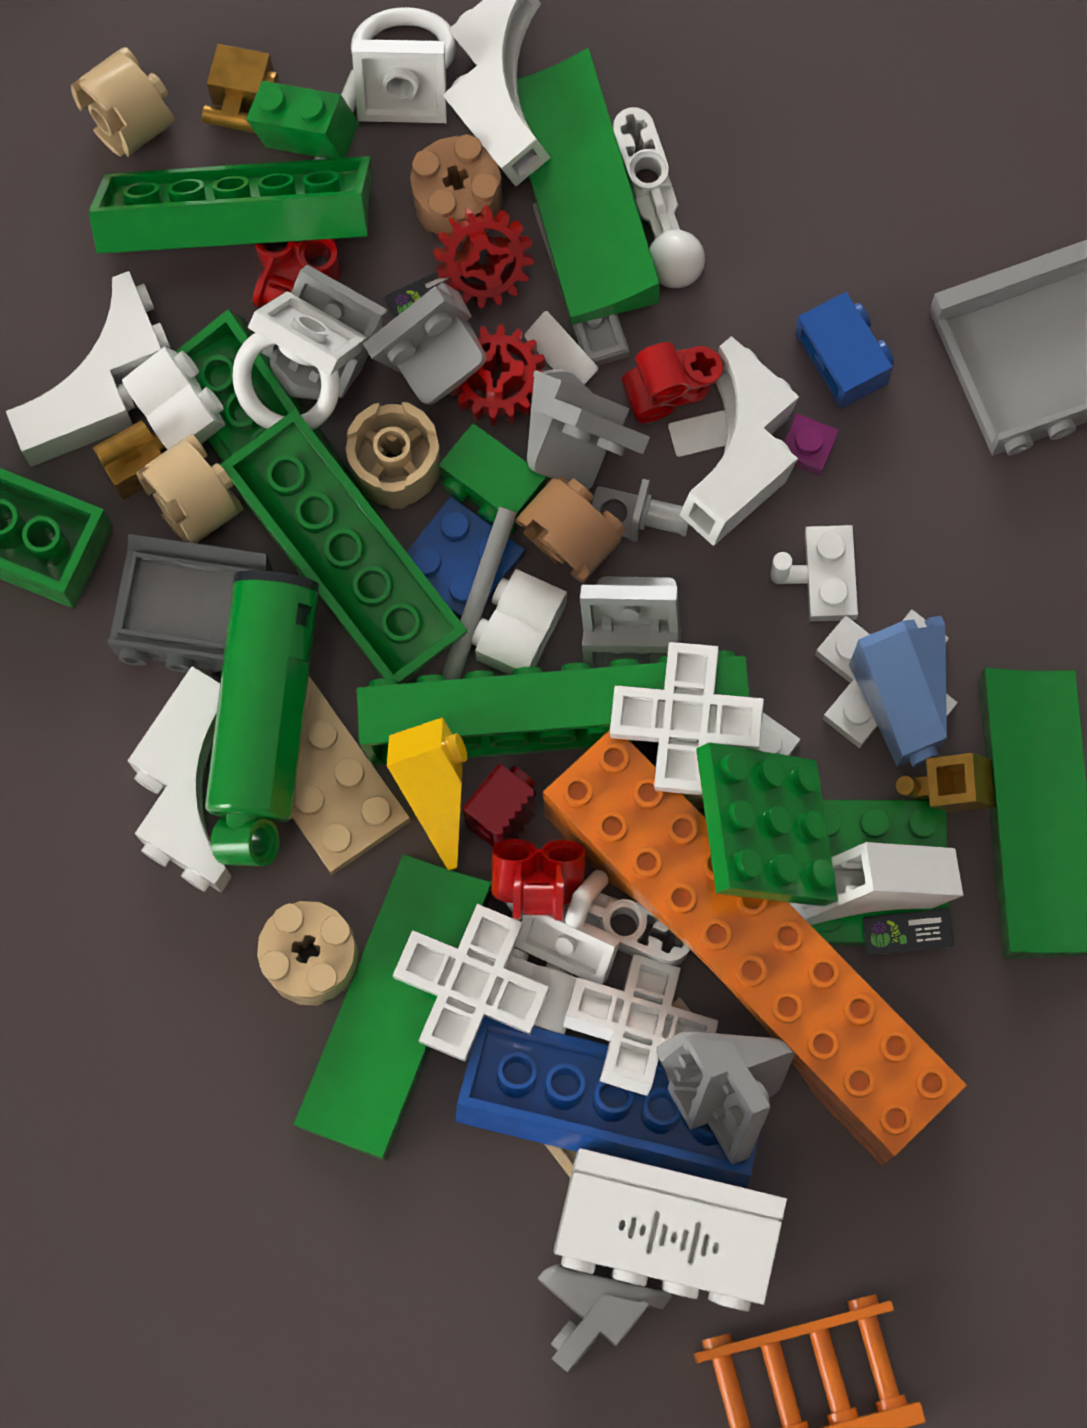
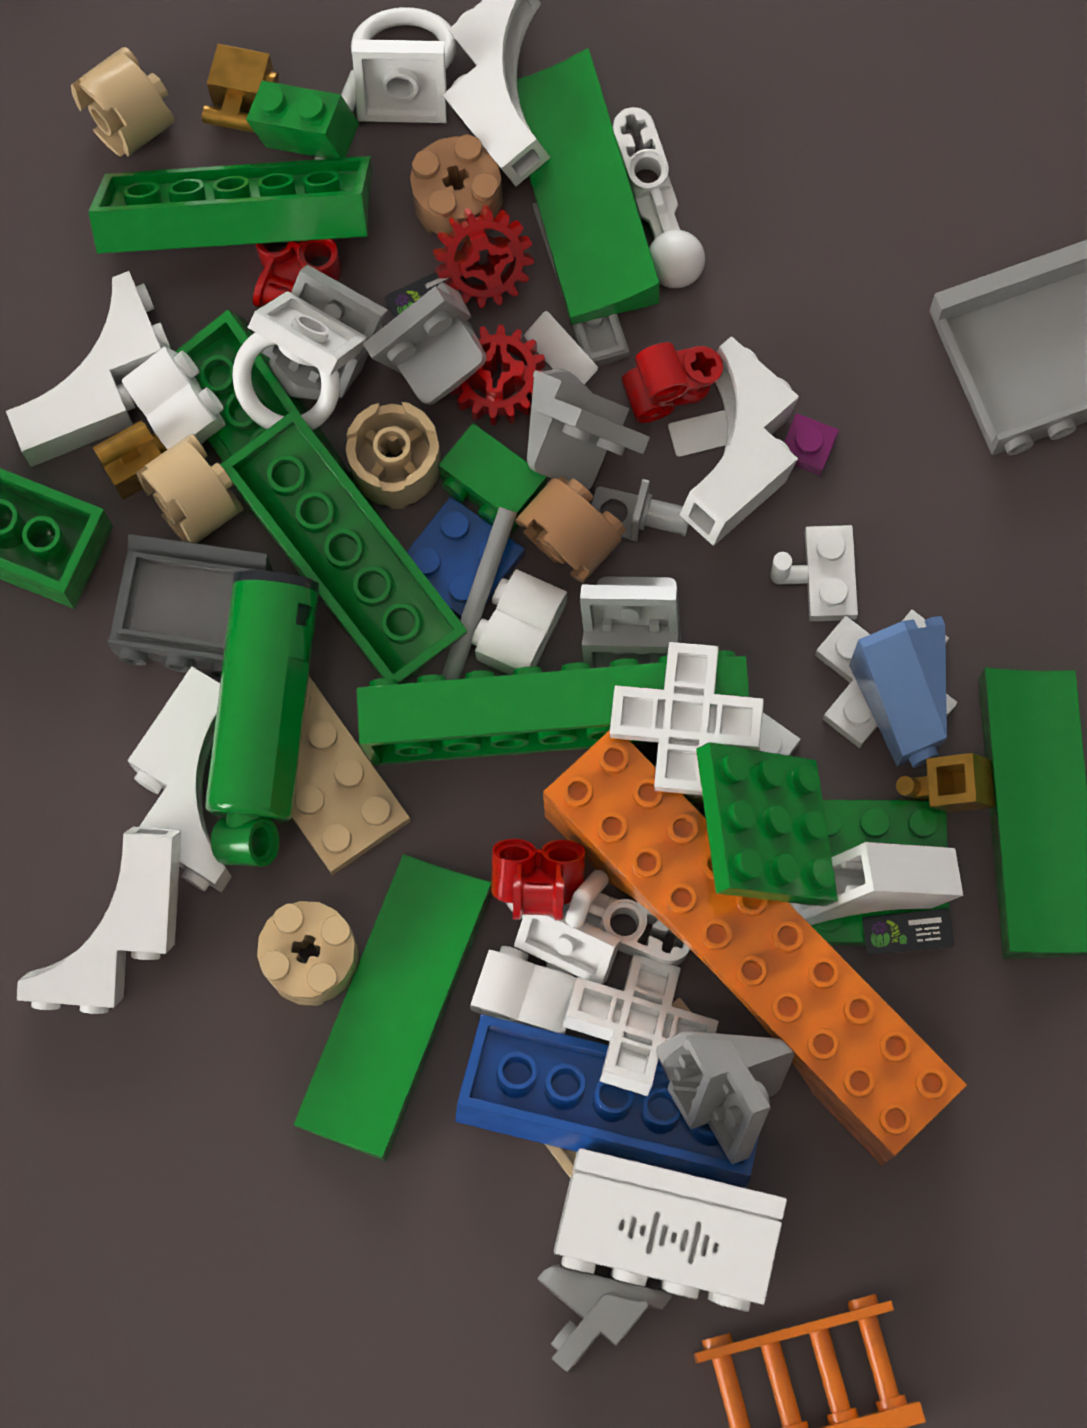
yellow slope [387,717,467,871] -> none
white plate [393,904,549,1062] -> none
dark red brick [462,763,537,848] -> none
blue brick [795,292,894,409] -> none
none -> white arch [17,827,181,1014]

